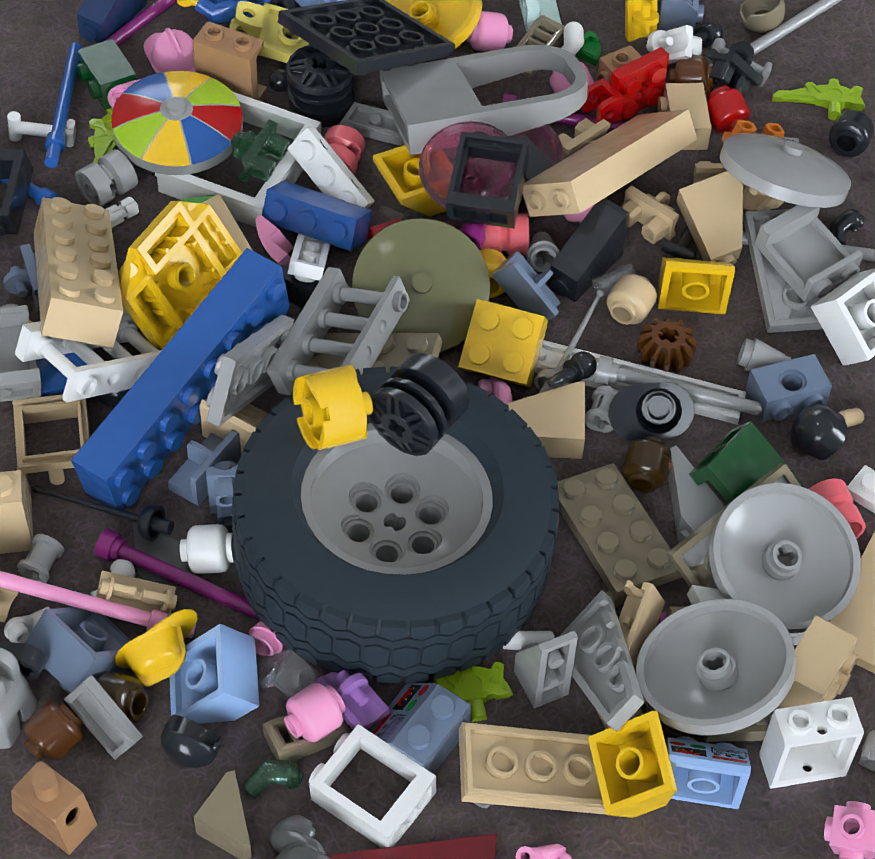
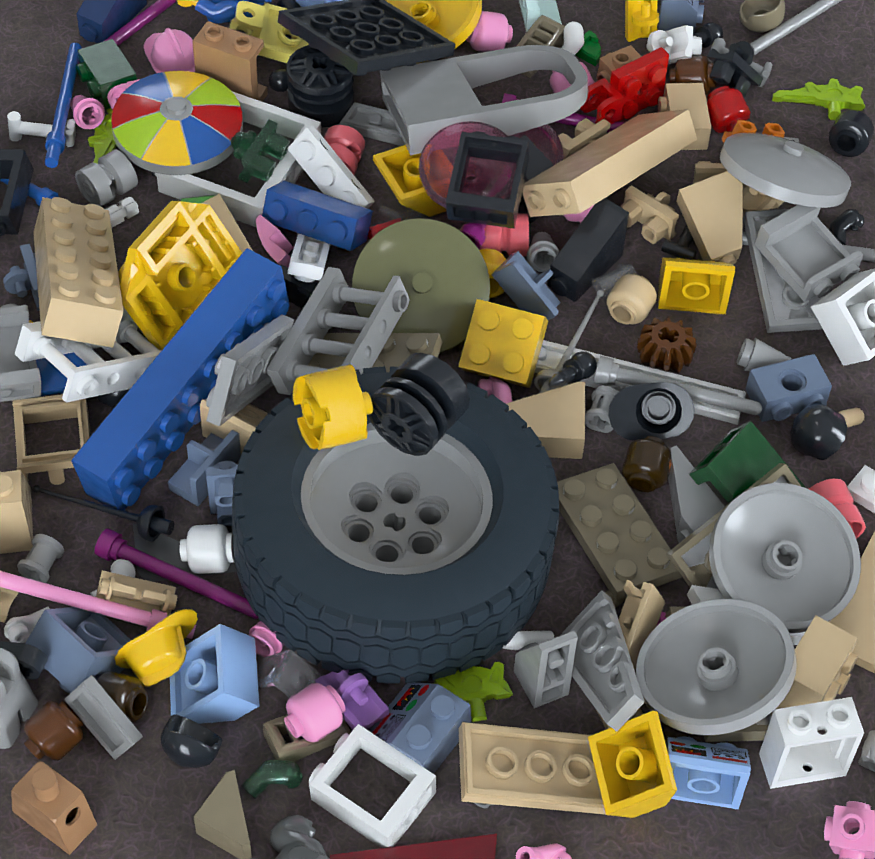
none -> bright pink cone [70,95,105,129]

